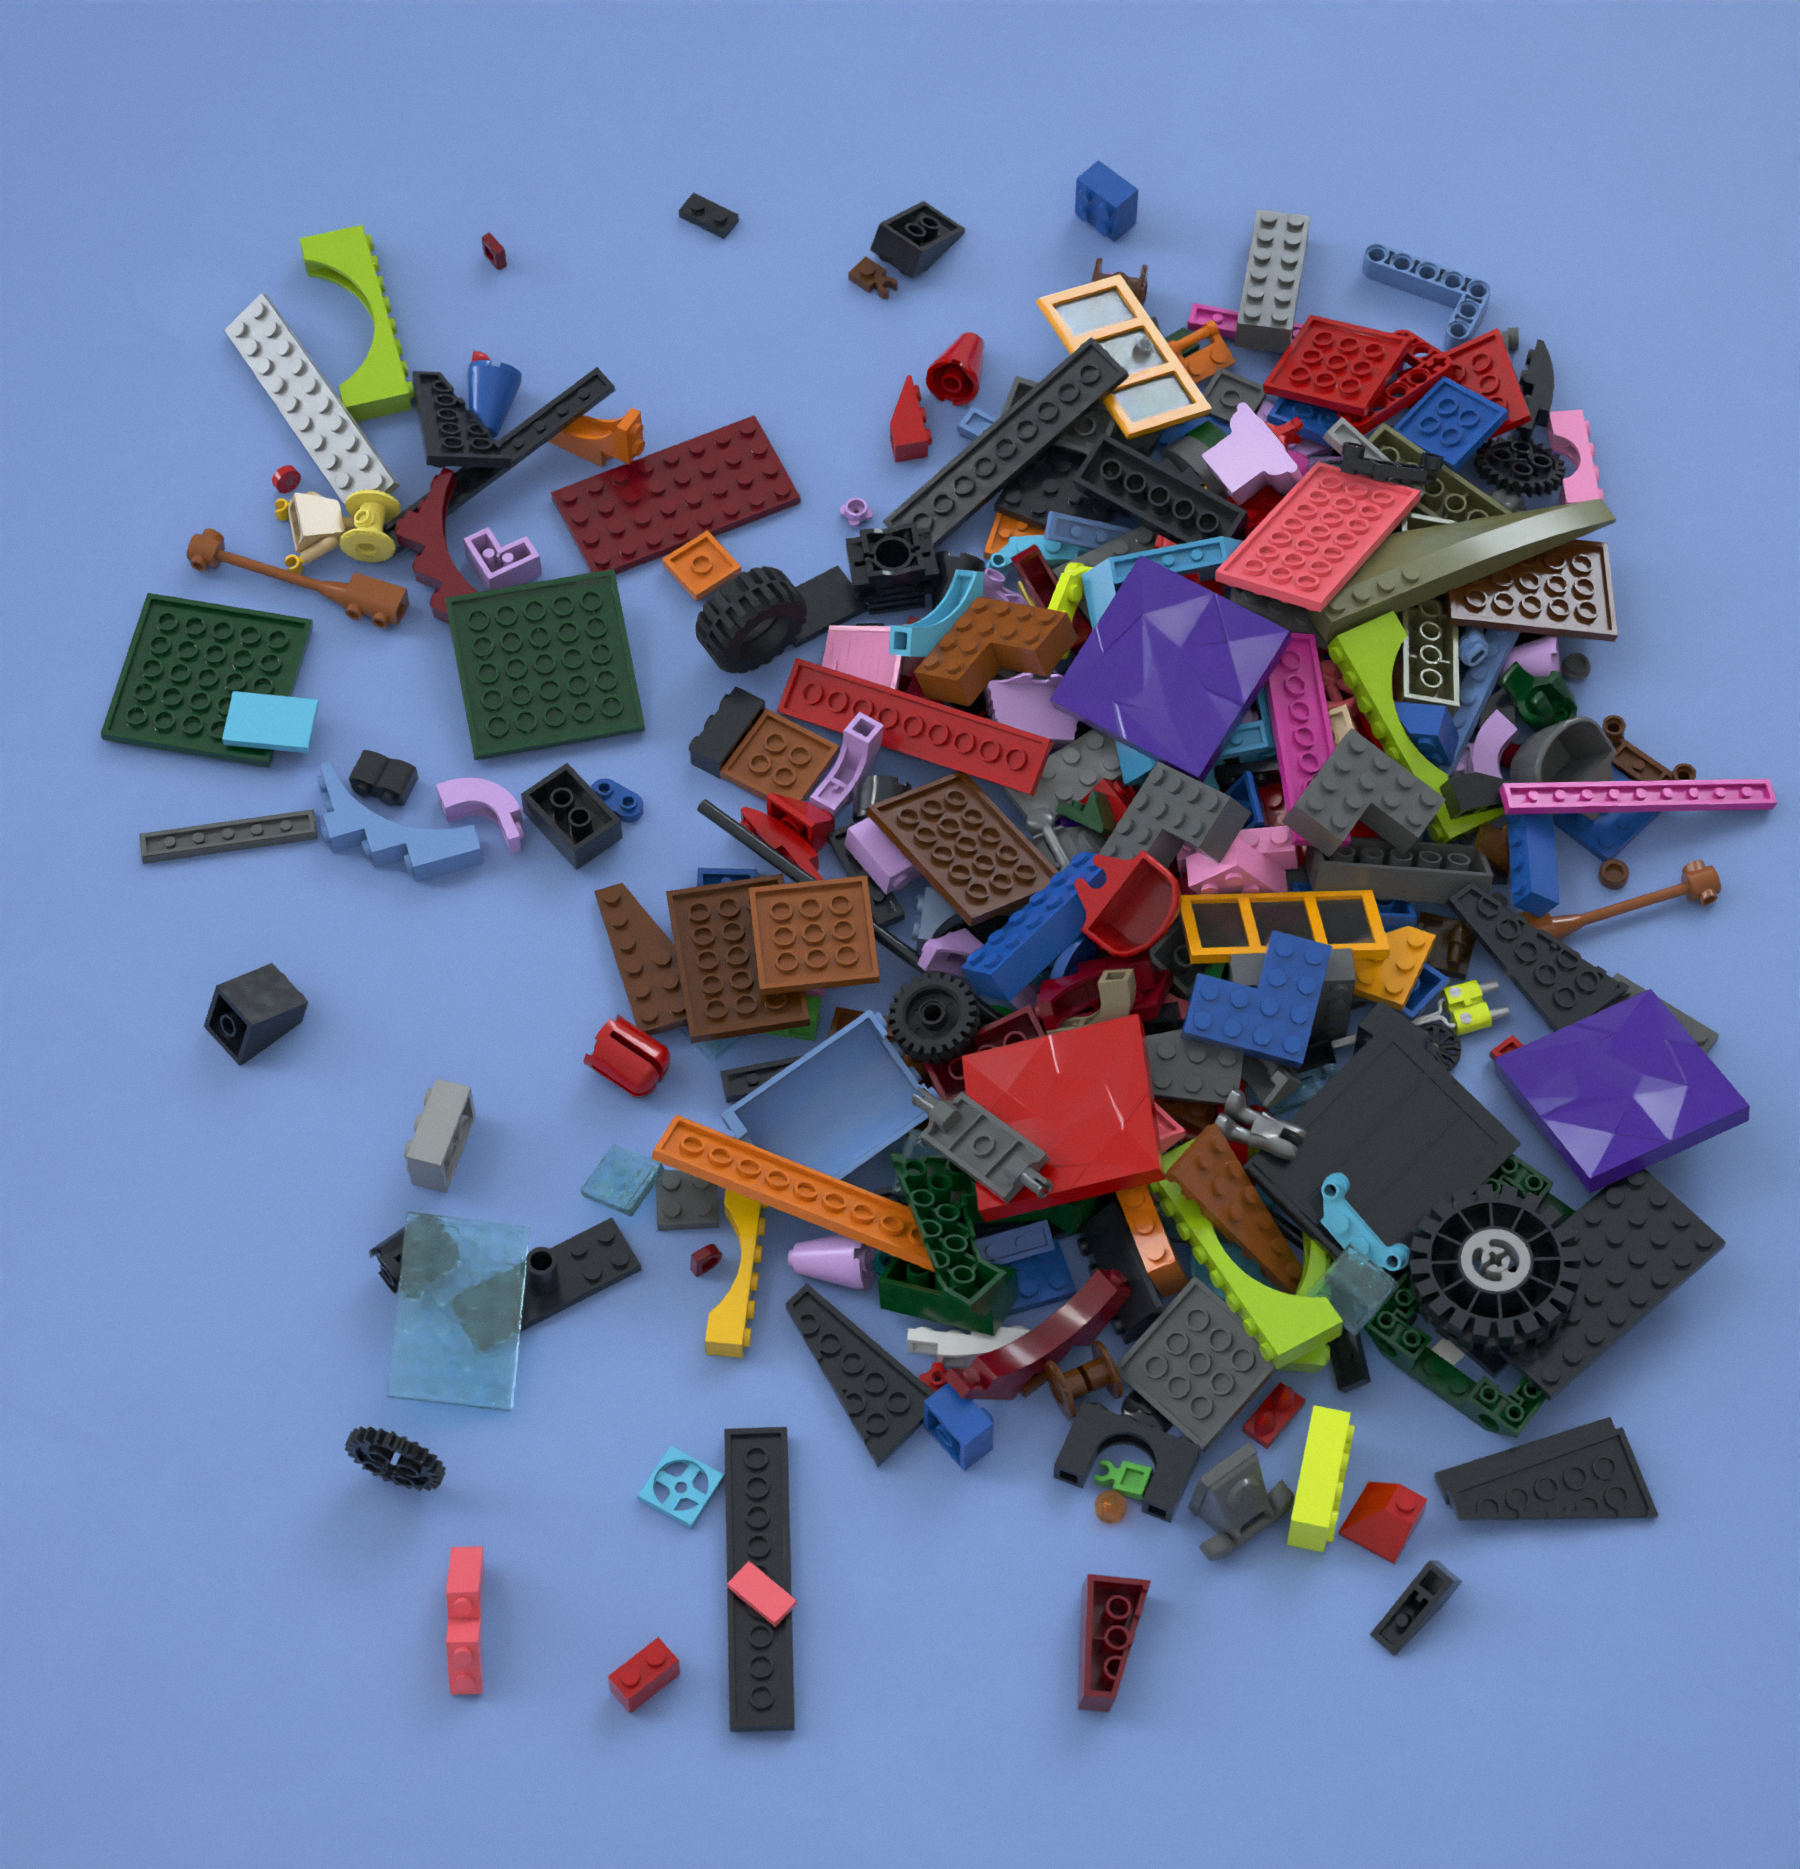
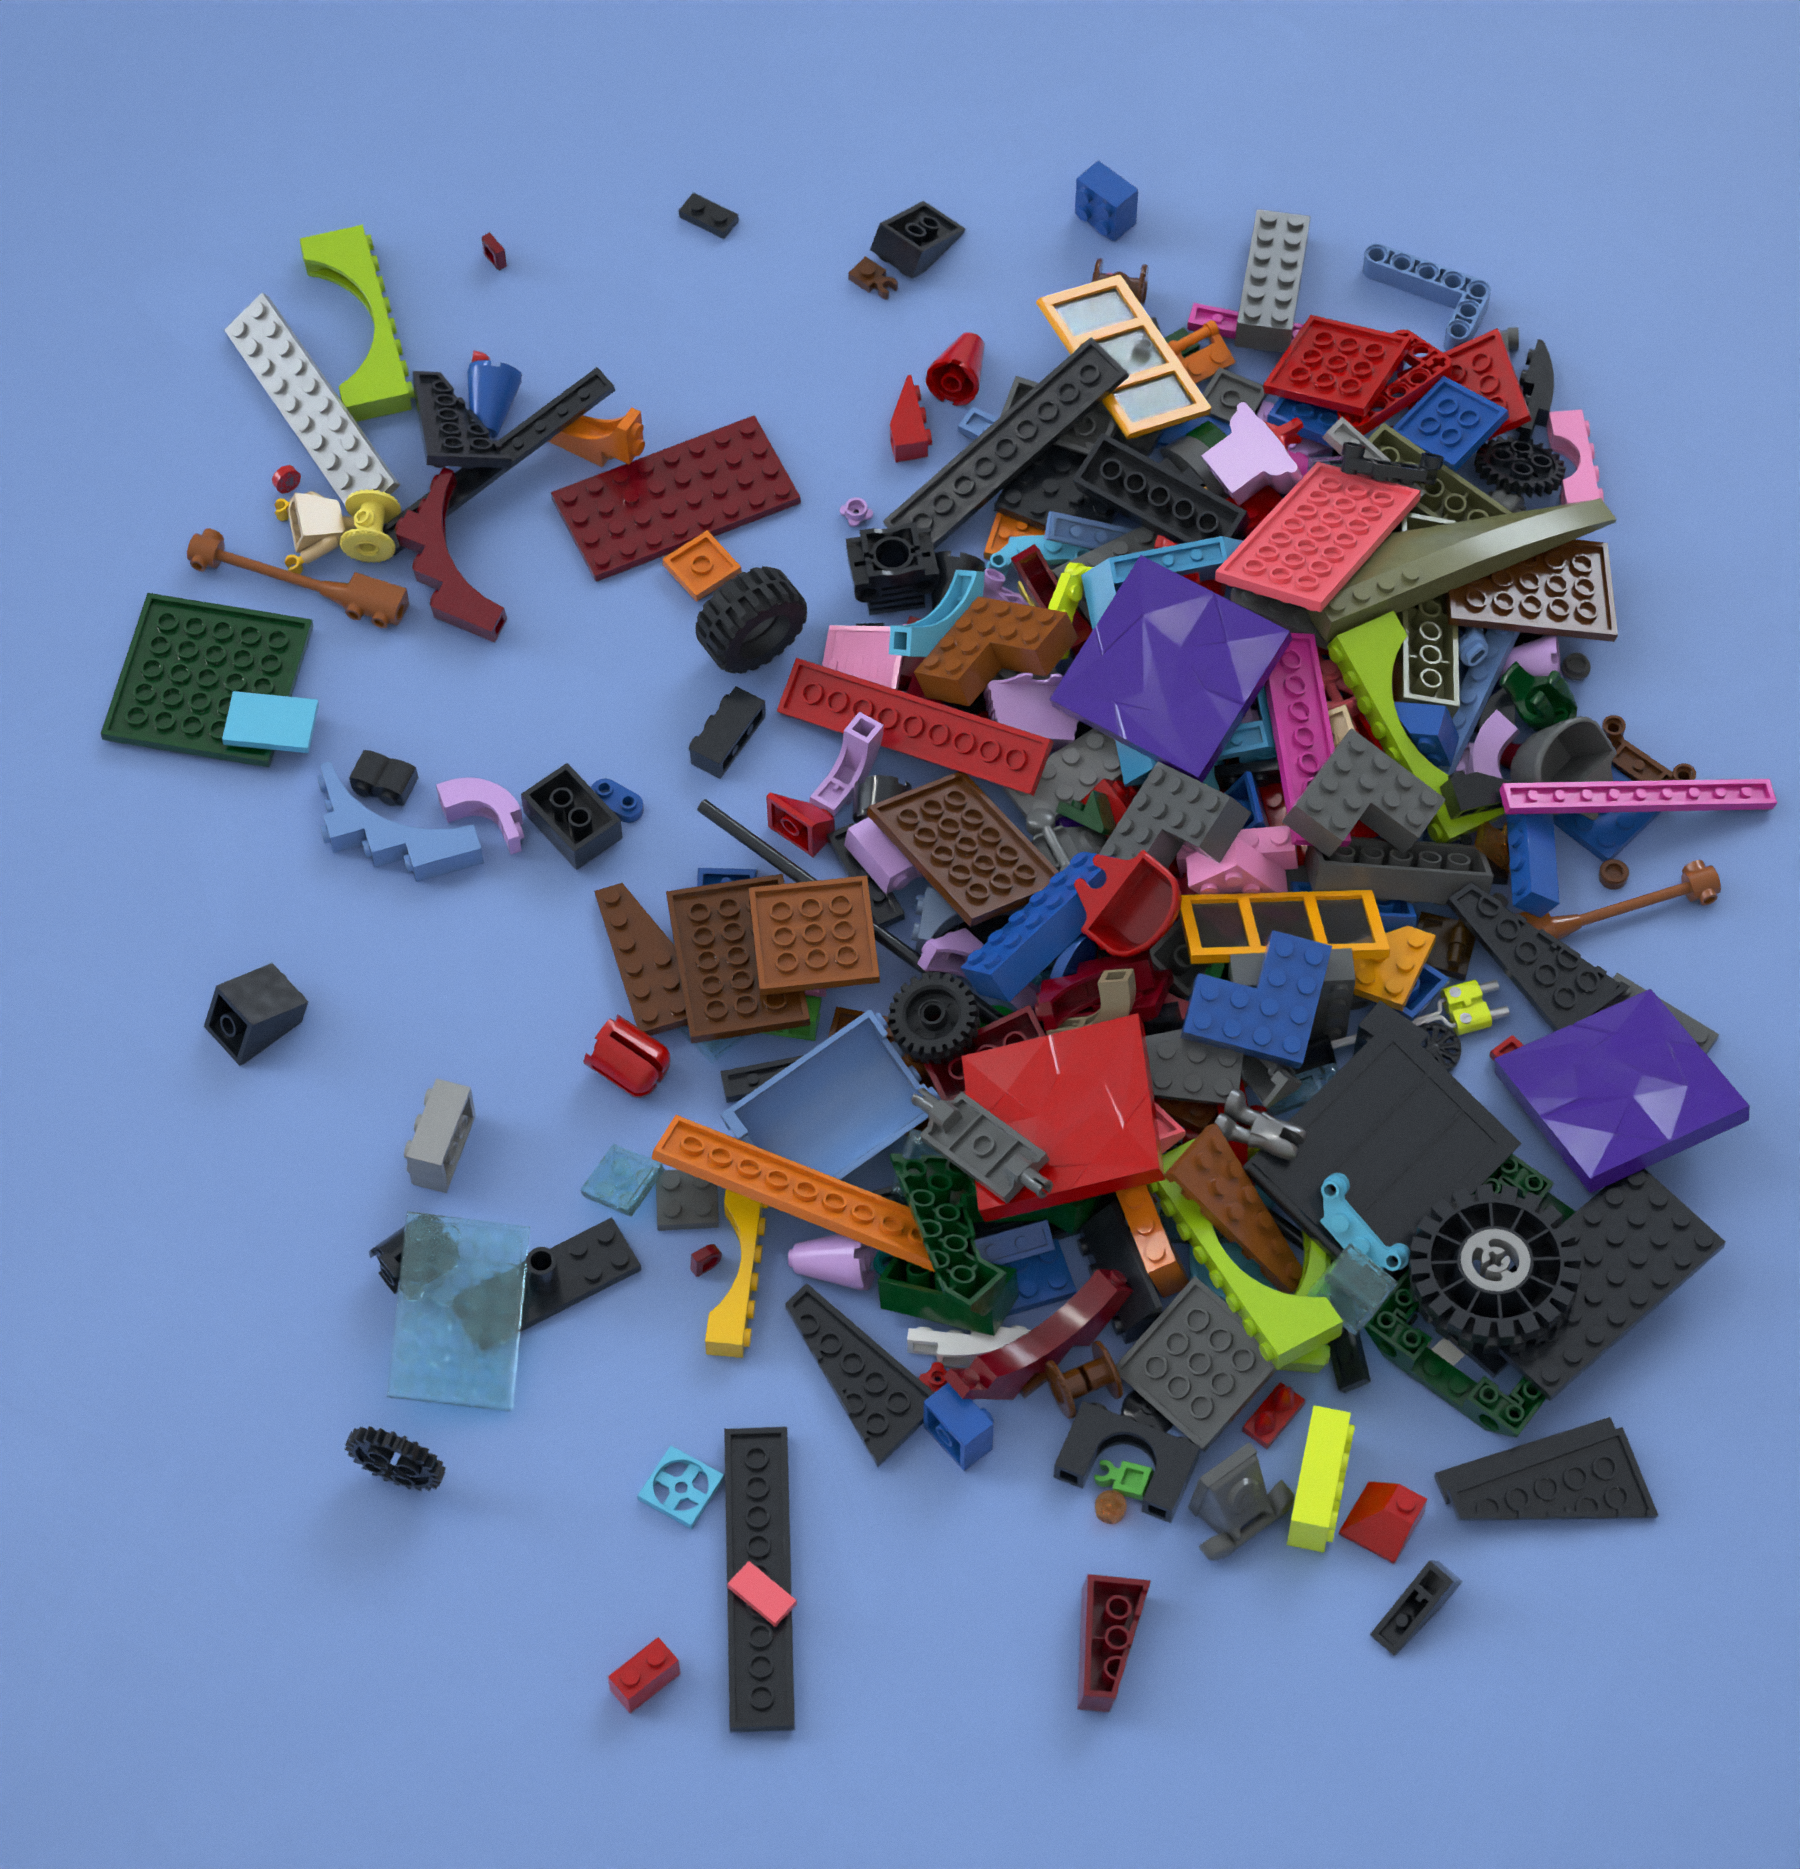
dark grey tile [139,809,318,864] -> none
dark green plate [445,569,645,761] -> none
coral arch [446,1546,485,1695] -> none
lavender brick [463,527,542,590] -> none
dark orange plate [720,708,840,801] -> none
red slope [739,806,824,880] -> none
black tile [792,565,868,648] -> none

